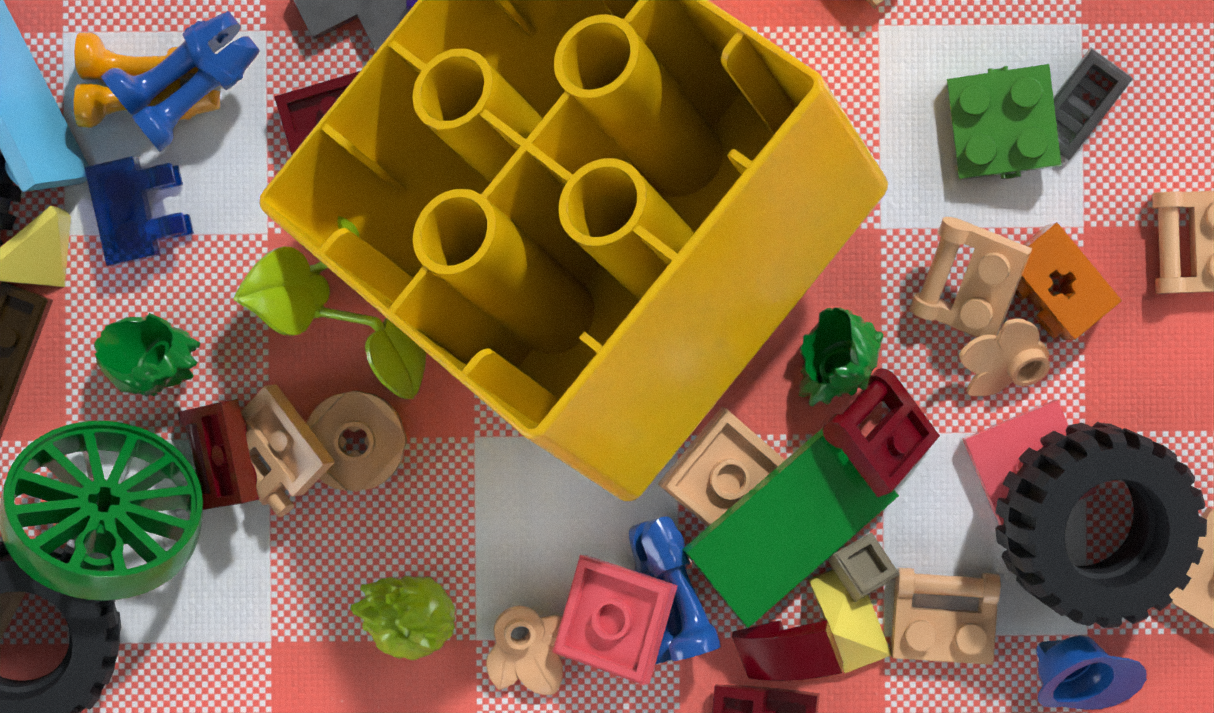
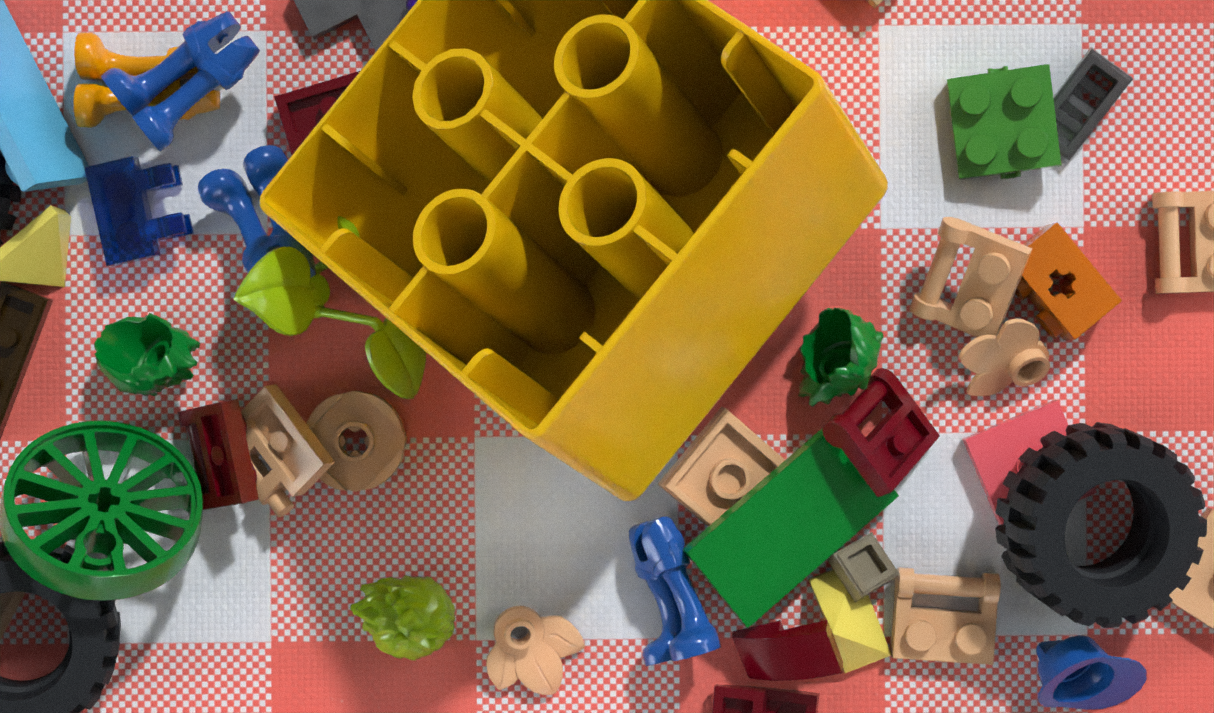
coral plate [553,555,678,685] -> none
none -> blue piece [198,145,316,278]

